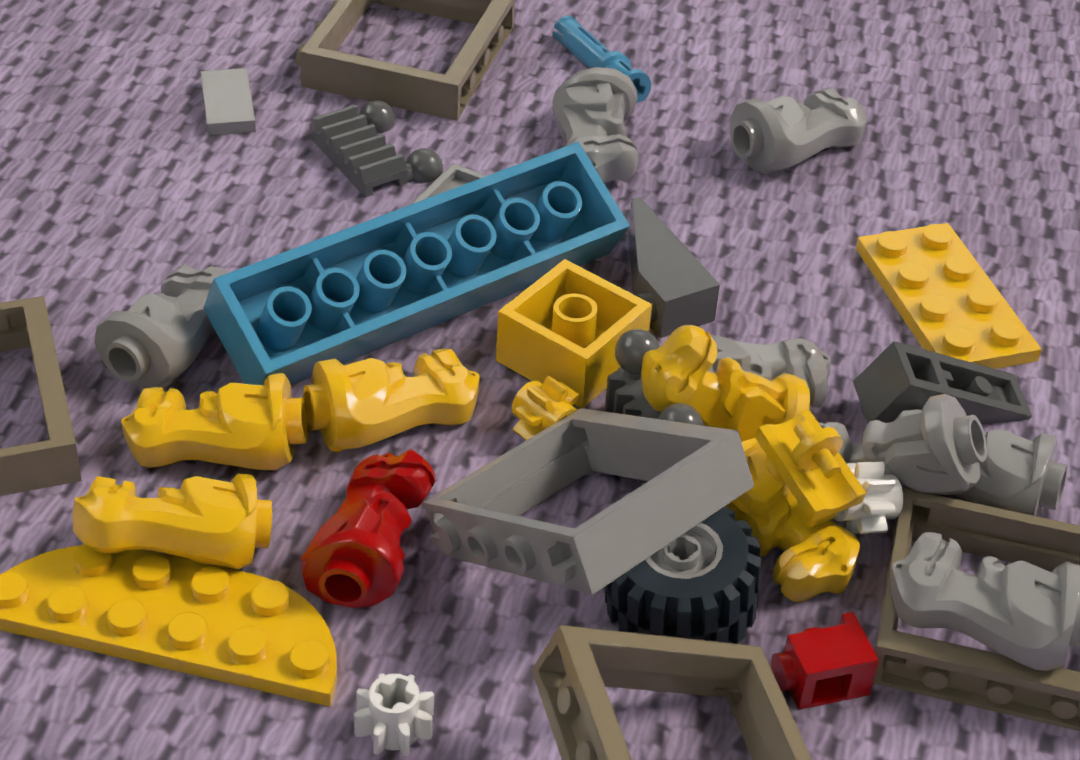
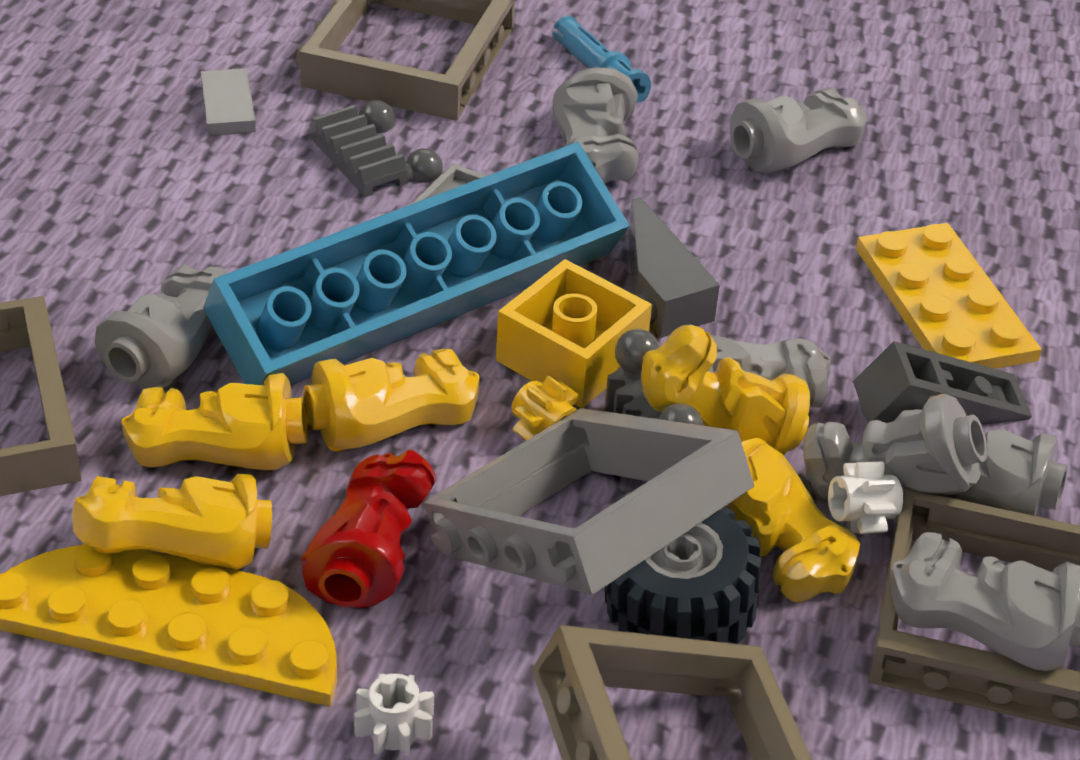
yellow hips [755,410,867,527] -> none
red brick [771,612,879,710] -> none

